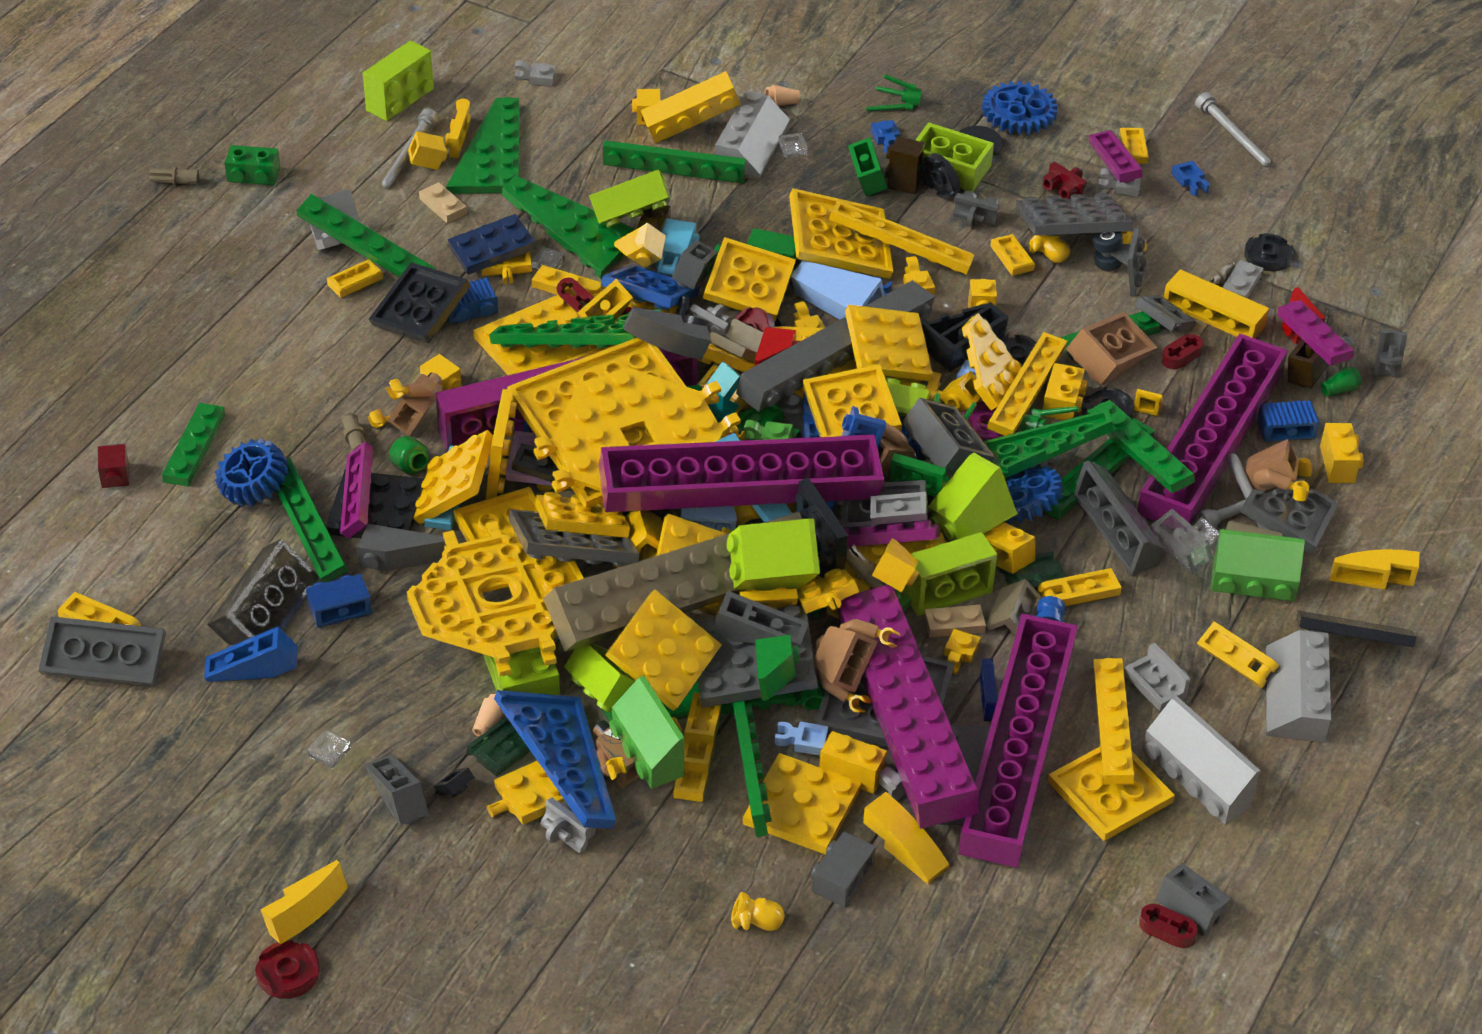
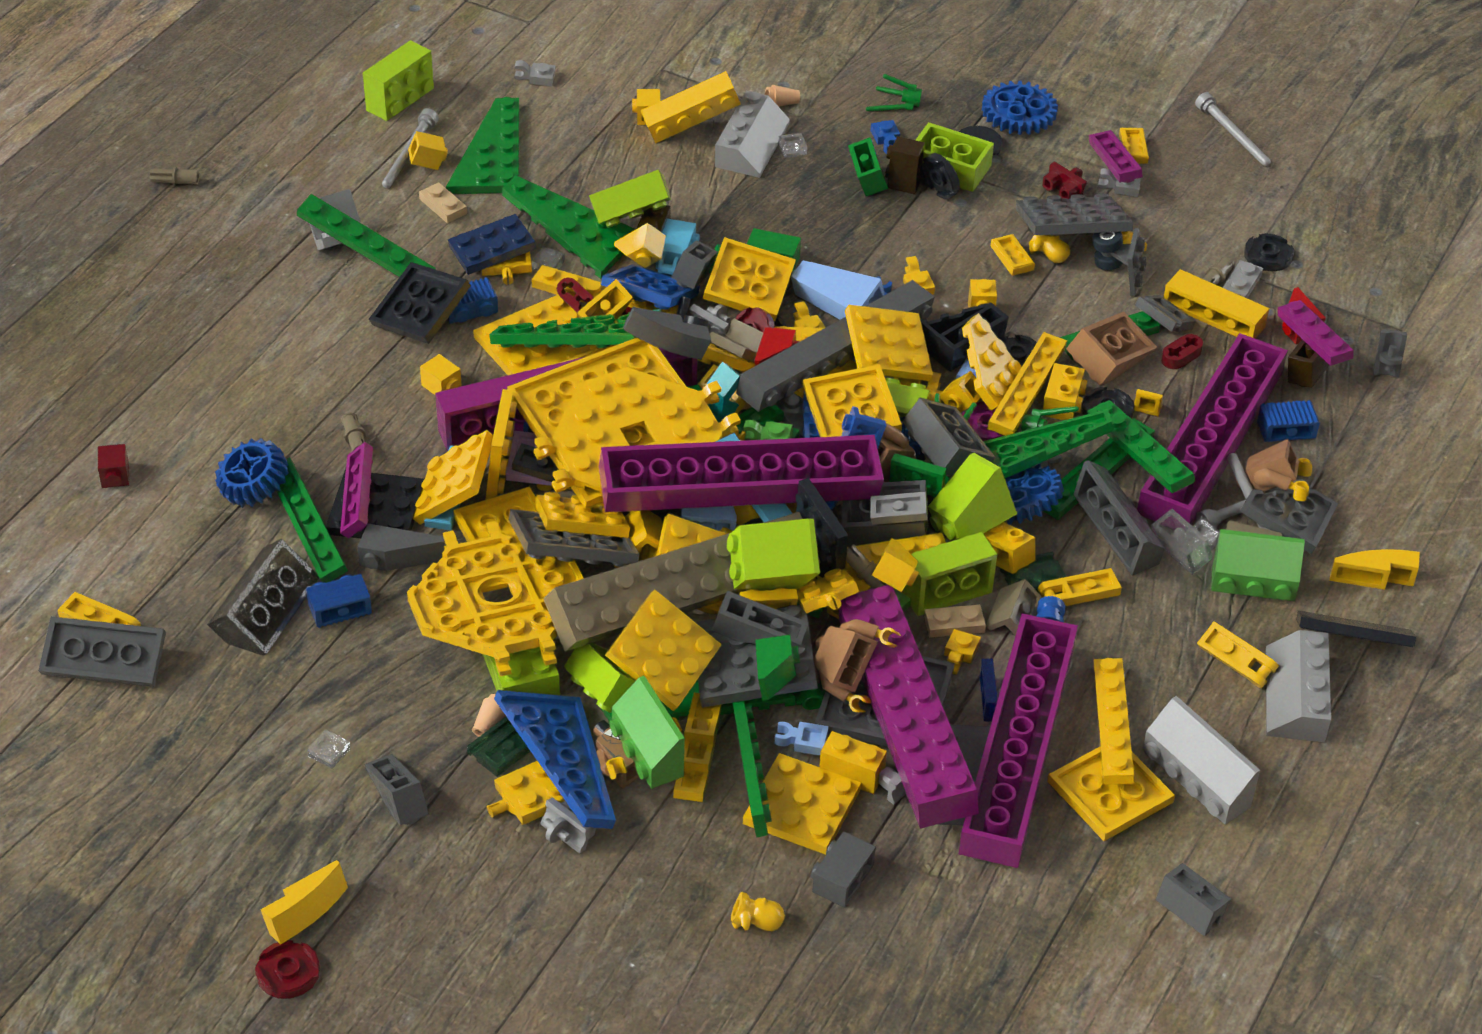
green plate [162,403,225,487] -> none
blue slope [204,627,298,682] -> none
green brick [224,145,281,185] -> none
yellow plate [327,259,384,298] -> none
medium nougat torso [368,372,443,436] -> none
green head [389,436,429,475] -> none
black plate [433,767,475,797] -> none
yellow plate [445,99,471,158] -> none
green plate [603,140,746,183] -> none
yellow plate [789,188,894,279] -> none
yellow plate [829,200,975,274] -> none
magenta plate [844,520,940,547] -> none
yellow slope [863,792,949,884] -> none
dark grey hips [953,190,999,227] -> none
light grey bracket [1124,643,1190,711] -> none
dark red beam [1139,904,1198,948] -> none
blue plate [1171,161,1209,196] -> none
green cone [1320,366,1362,397] -> none
yellow brick [1320,423,1364,483] -> none

